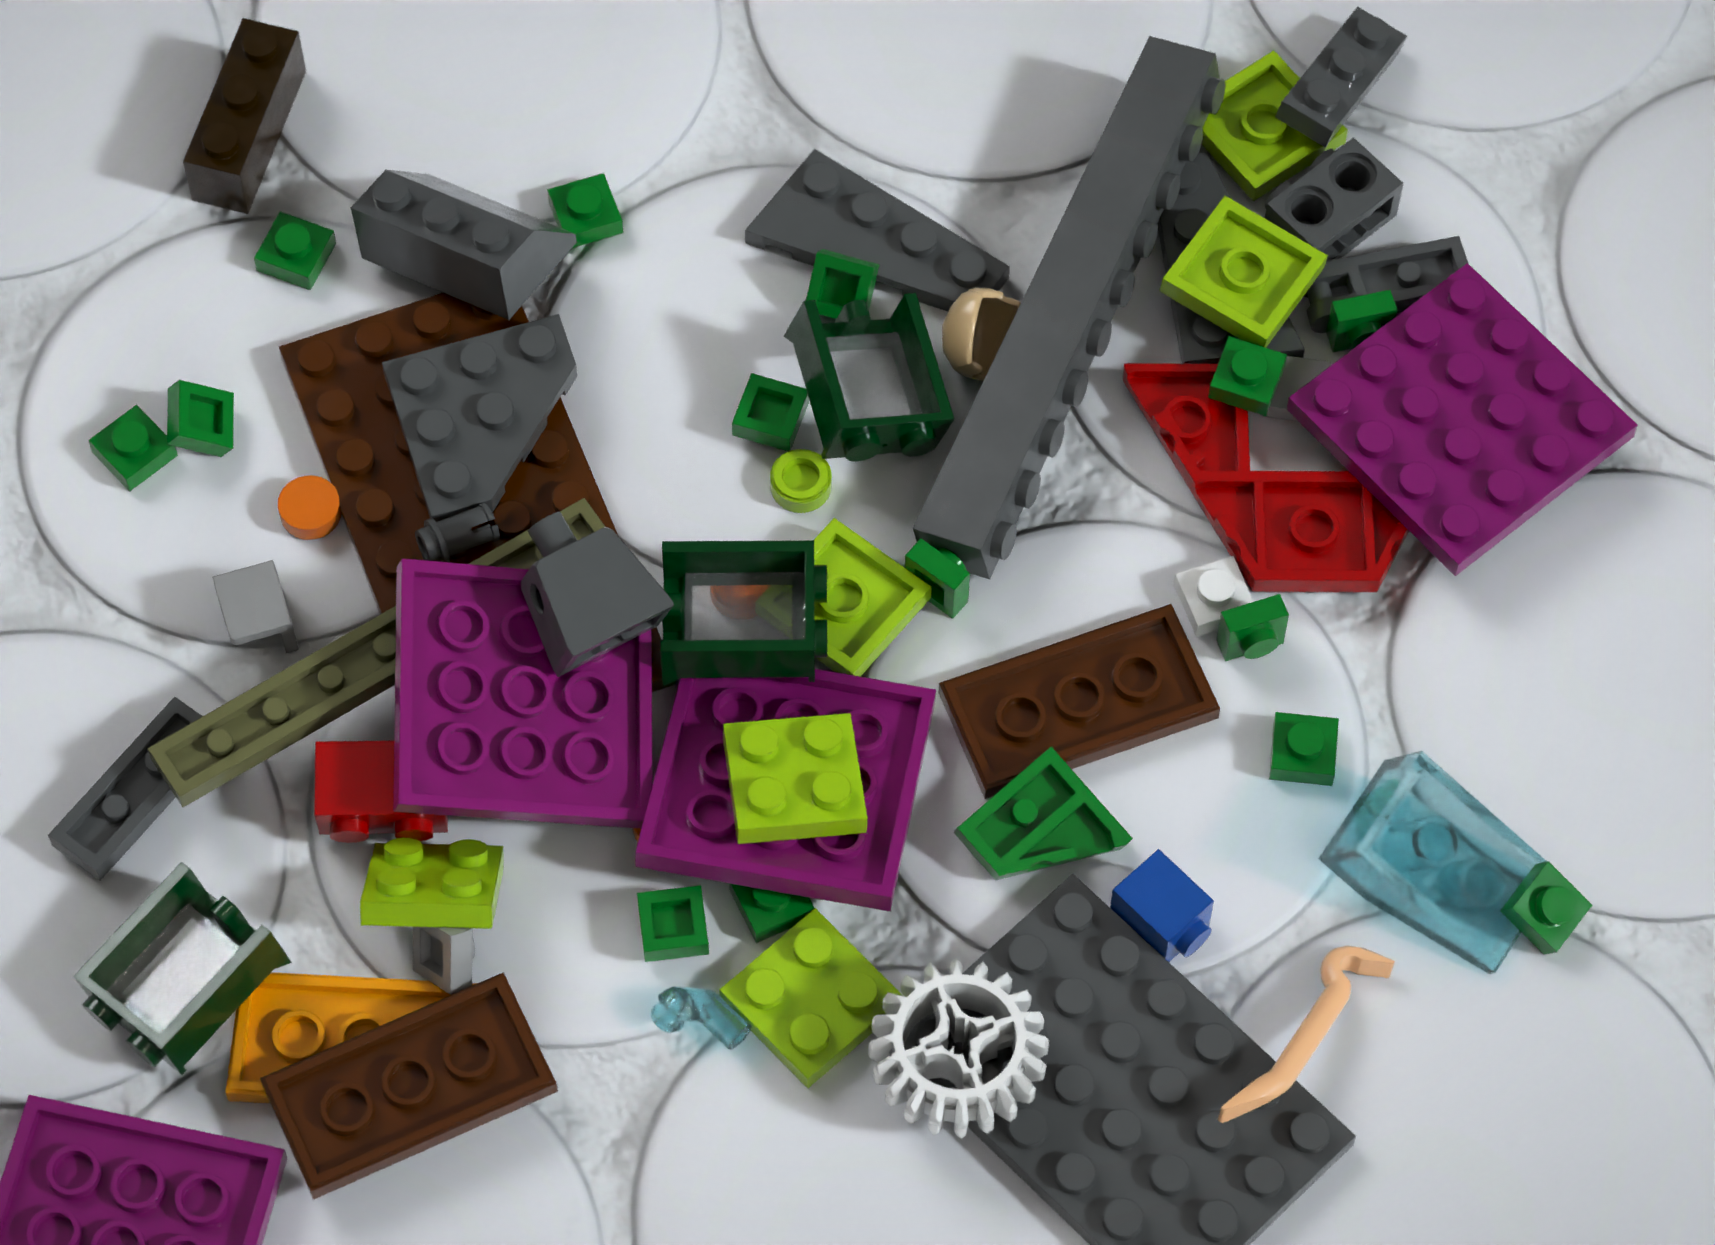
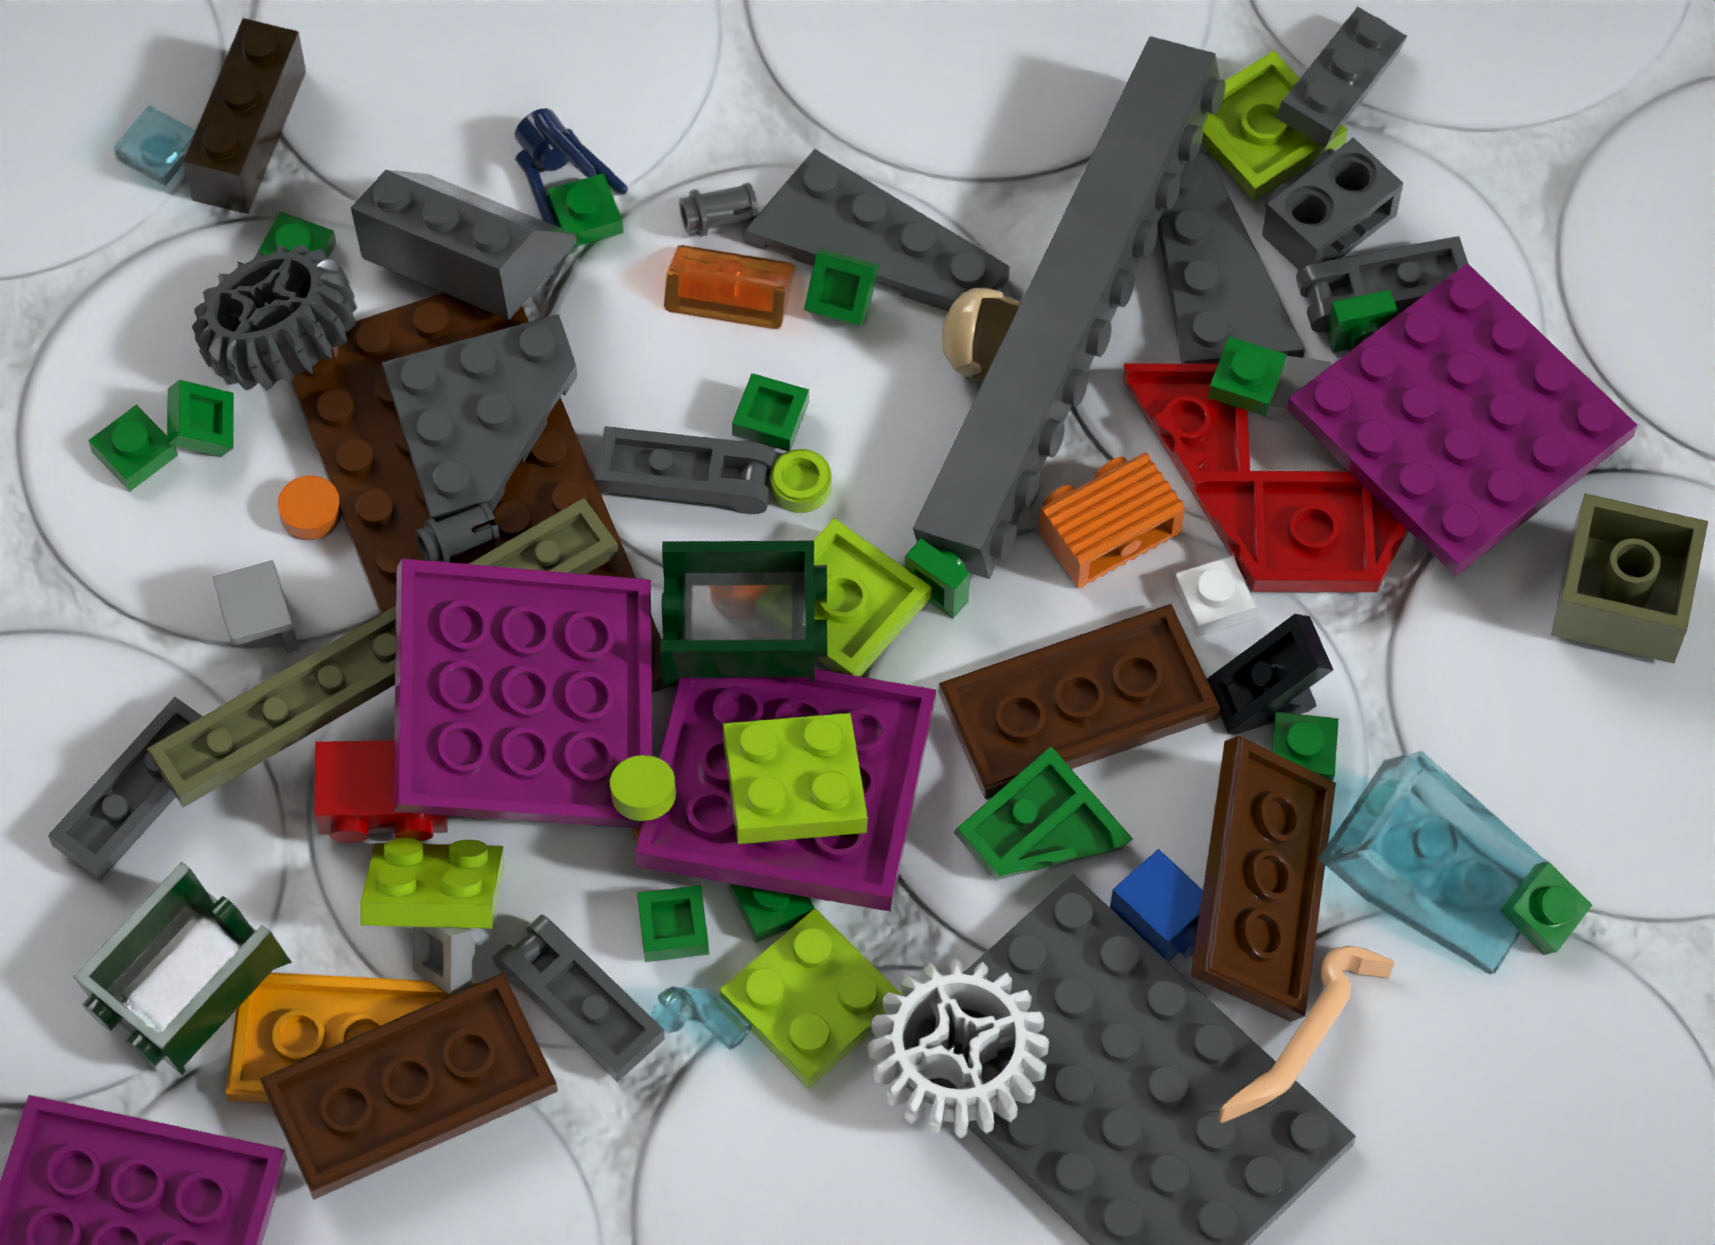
dark grey torso [521,512,674,677] -> none
dark green window [784,293,954,462] -> none
lime plate [1159,196,1328,348] -> none
green plate [1216,594,1289,661] -> none
none -> clear light blue plate [114,105,196,186]
none -> dark grey gear [192,244,357,391]
none -> dark grey plate [492,914,665,1082]
none -> dark blue plant [515,108,628,227]
none -> dark grey plate [595,426,775,514]
none -> lime tile [610,755,676,821]
none -> clear orange slope [664,245,795,329]
none -> dark grey pin [679,182,758,237]
none -> orange brick [1038,452,1185,588]
none -> reddish brown tile [1190,735,1336,1022]
none -> black slope [1207,614,1334,735]
none -> olive brick [1551,493,1708,663]

